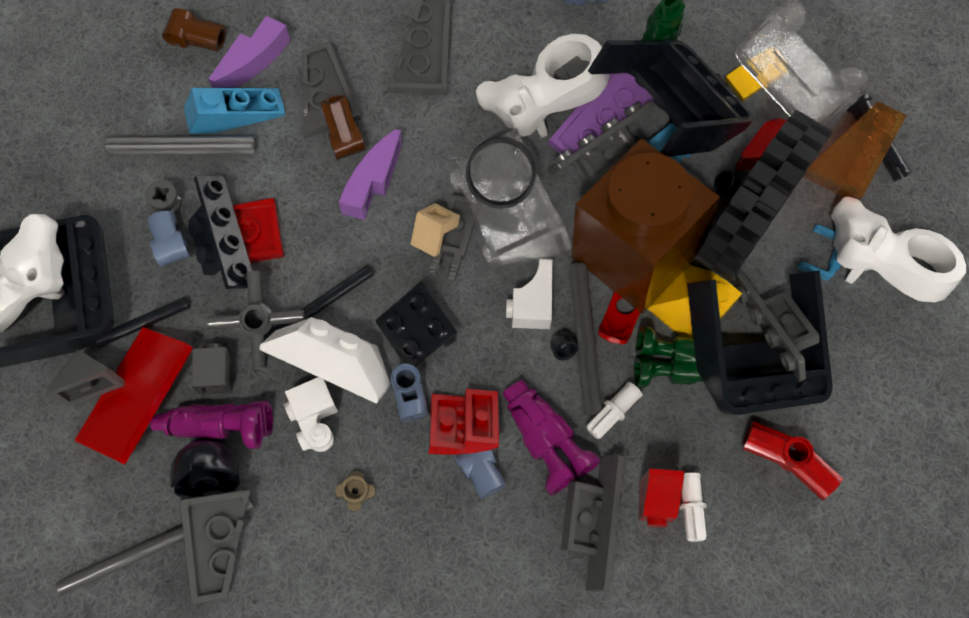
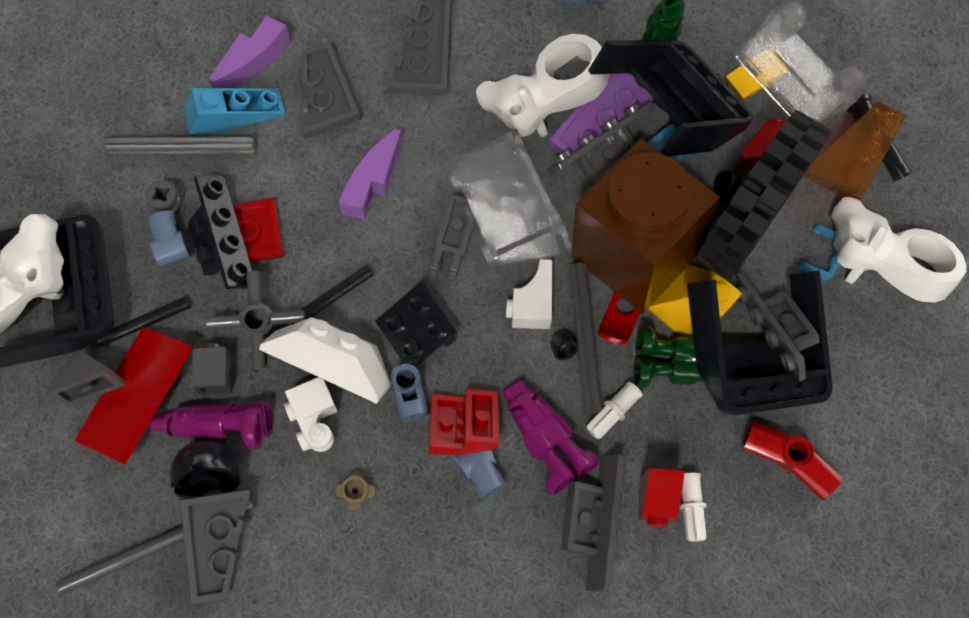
reddish brown piece [162,8,226,52] -> none
reddish brown piece [320,94,366,160] -> none
tan panel [410,203,460,257] -> none
black tyre [466,137,536,209] -> none

